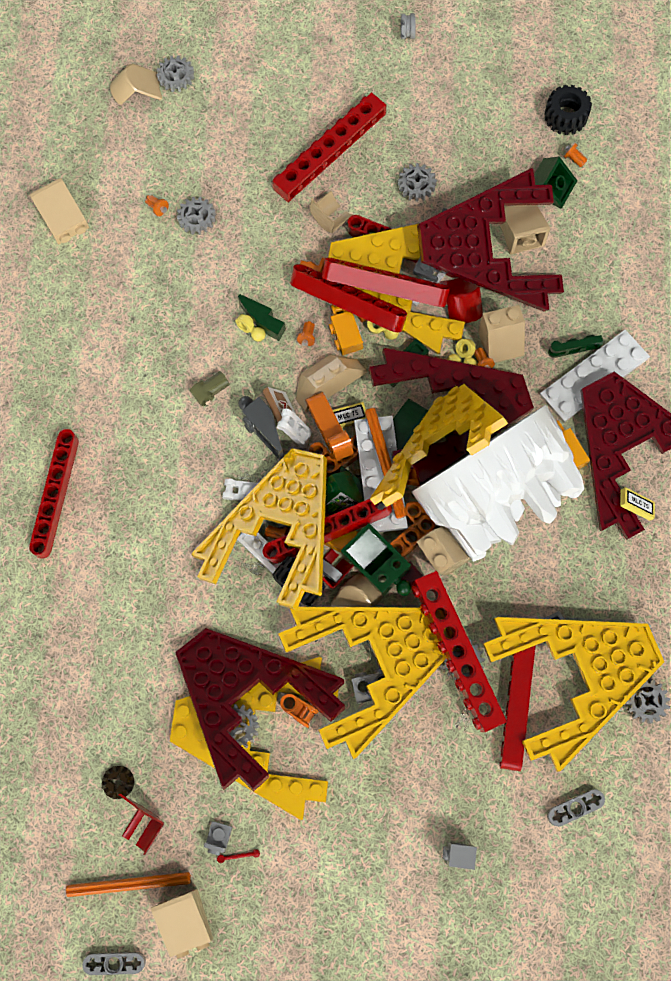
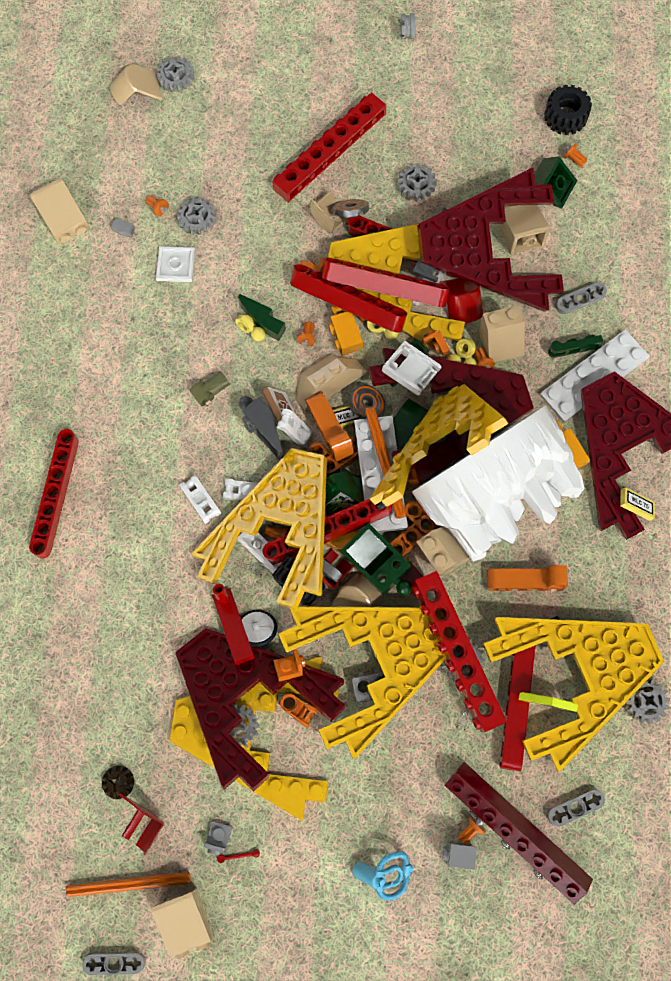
none -> light grey piece [110,217,135,238]
none -> white tile [156,246,195,282]
none -> white plate [179,474,221,524]
none -> red piece [212,584,255,665]
none -> white wheel [241,610,278,647]
none -> orange bracket [274,649,305,682]
none -> flat silver tile [333,199,369,218]
none -> flat silver tile [349,385,385,419]
none -> medium azure piece [352,851,413,901]
none -> white container [382,341,441,395]
none -> orange bracket [422,330,450,357]
none -> dark red piece [444,762,593,905]
none -> orange piece [458,816,486,844]
none -> orange beam [487,565,568,591]
none -> neon yellow tile [519,692,578,712]
none -> light grey beam [556,283,607,314]

